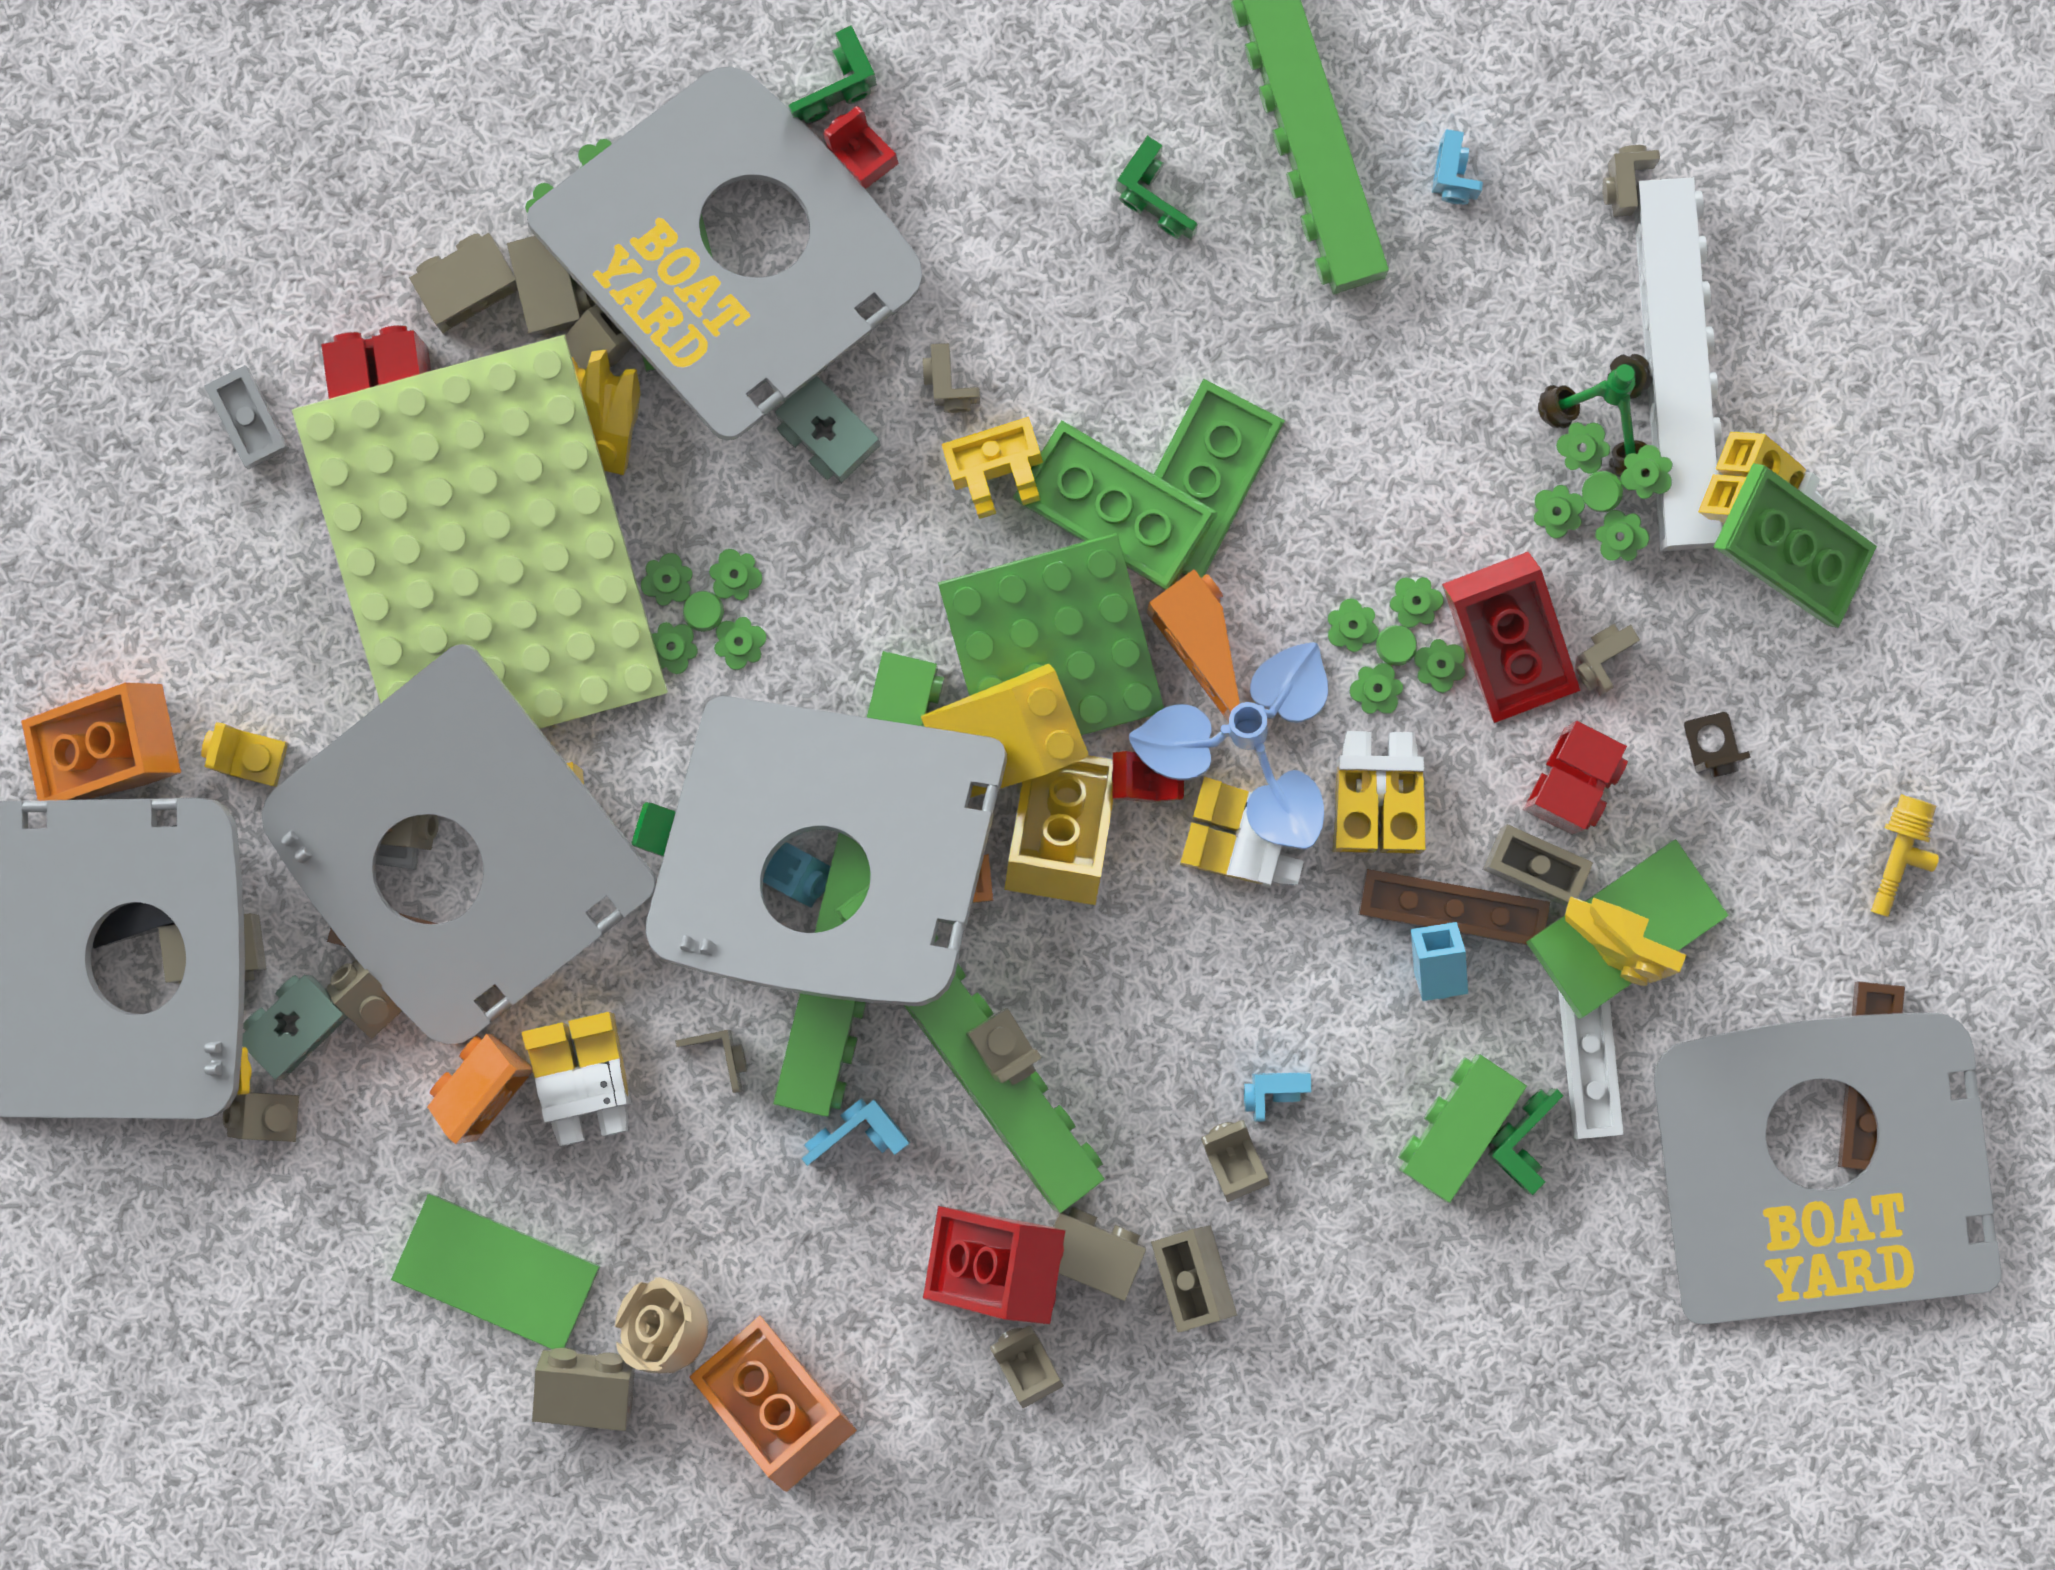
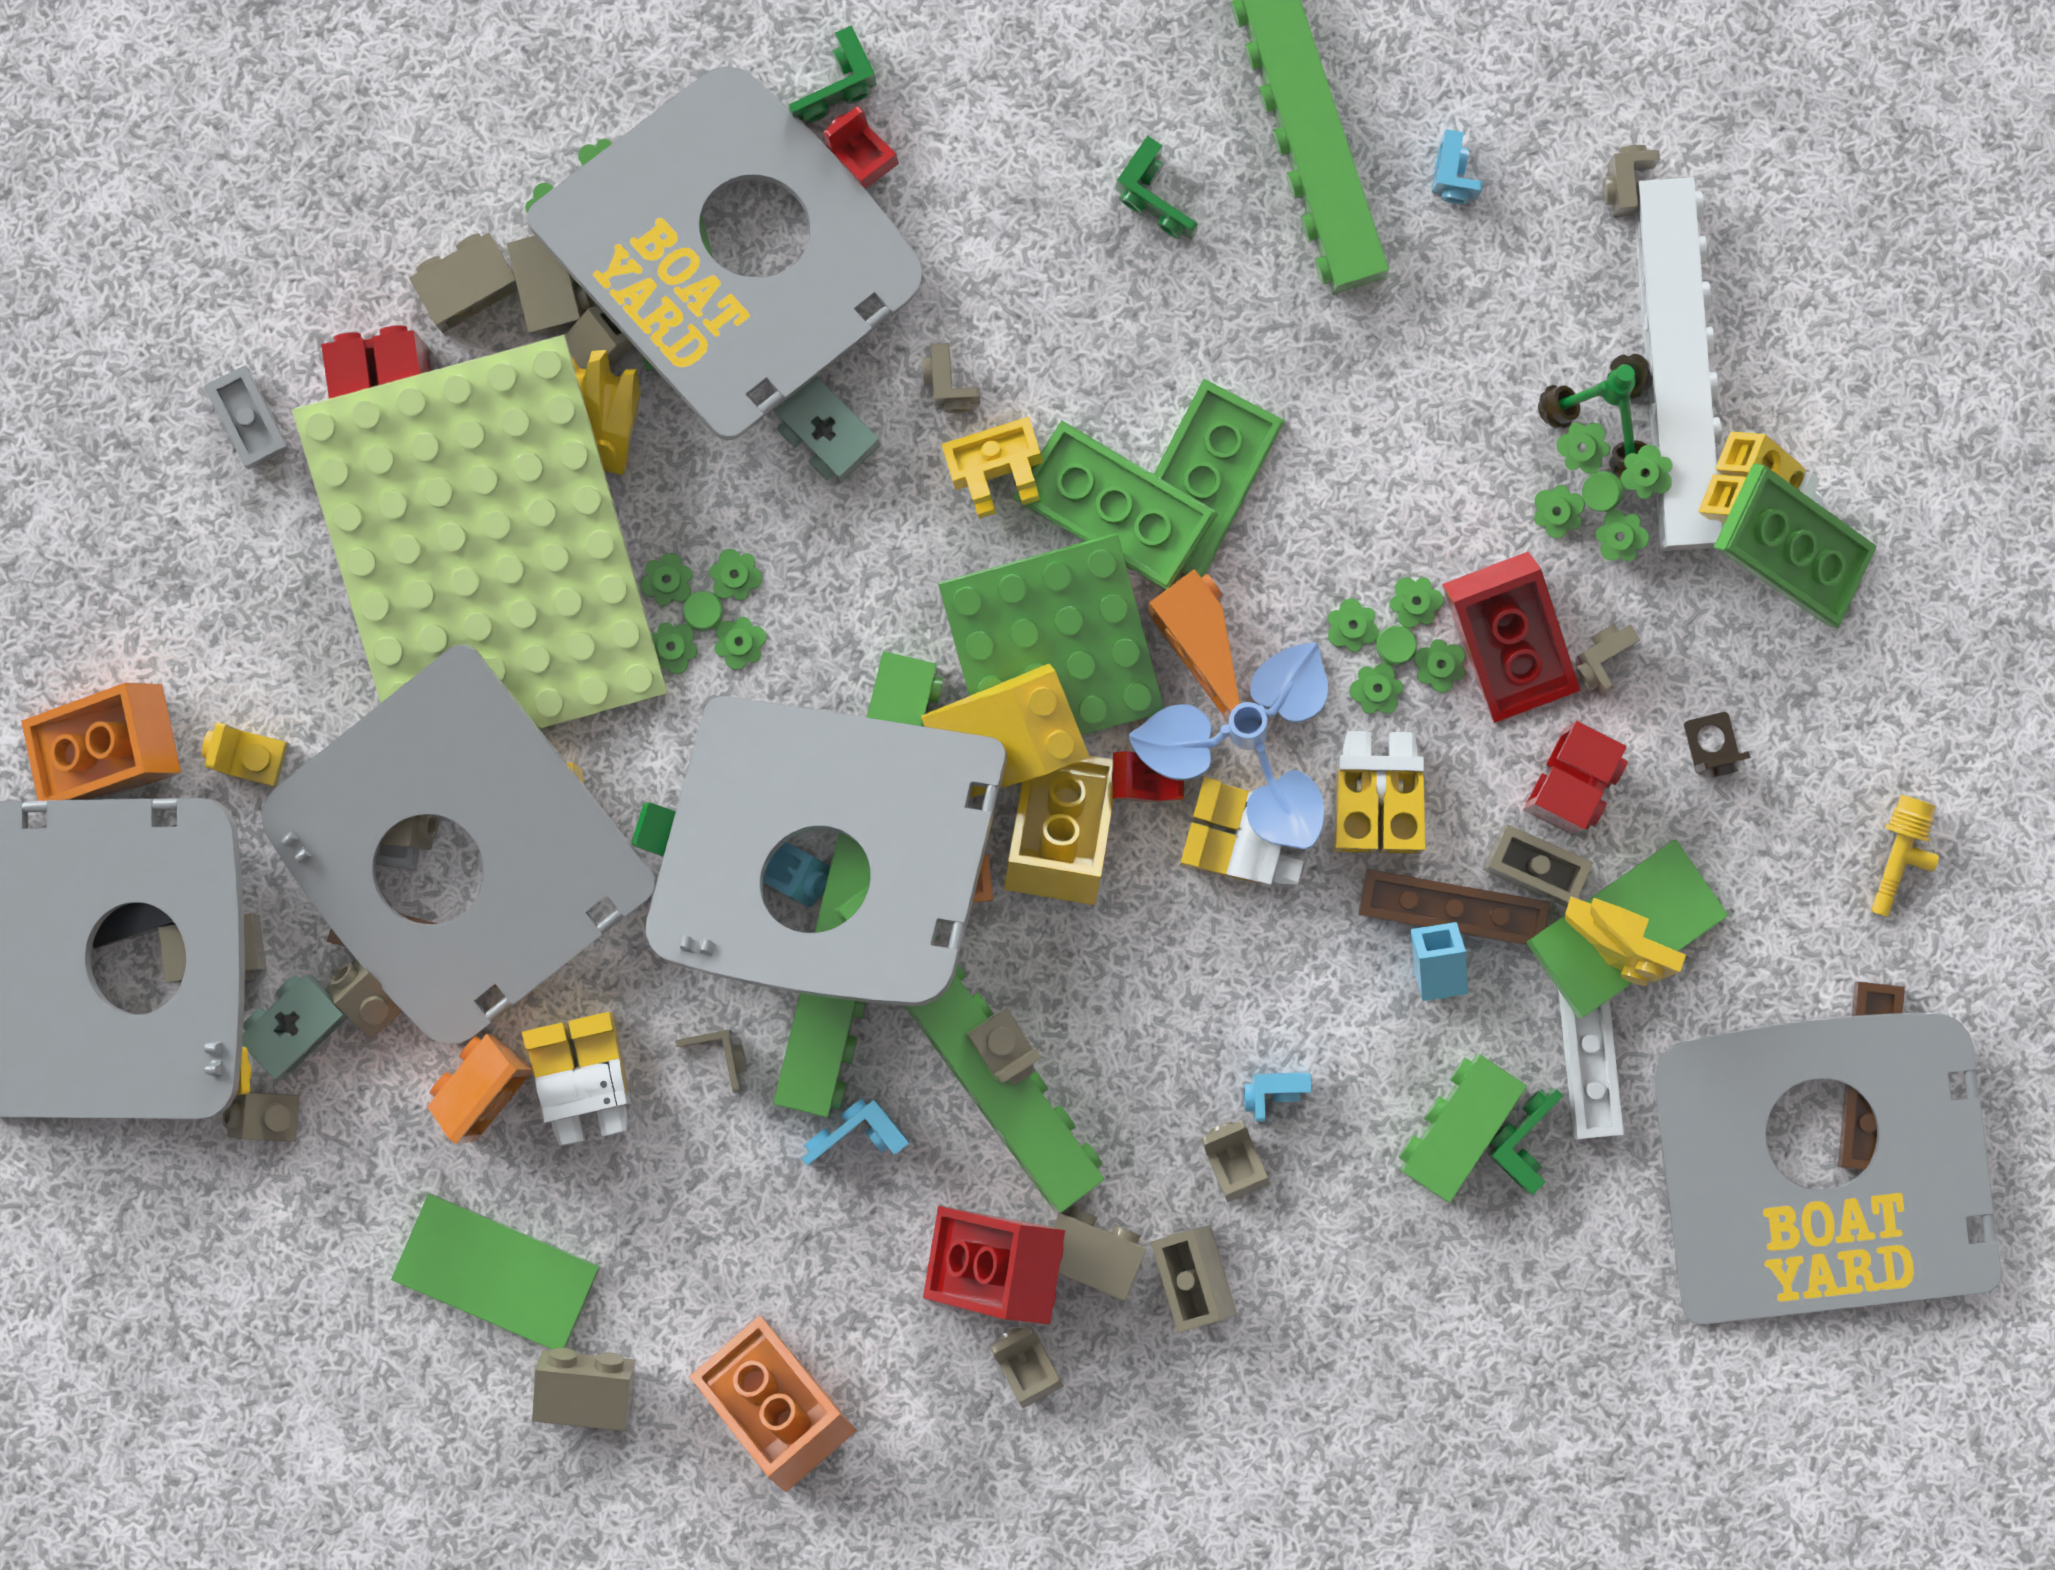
tan cylinder [615,1277,709,1374] -> none

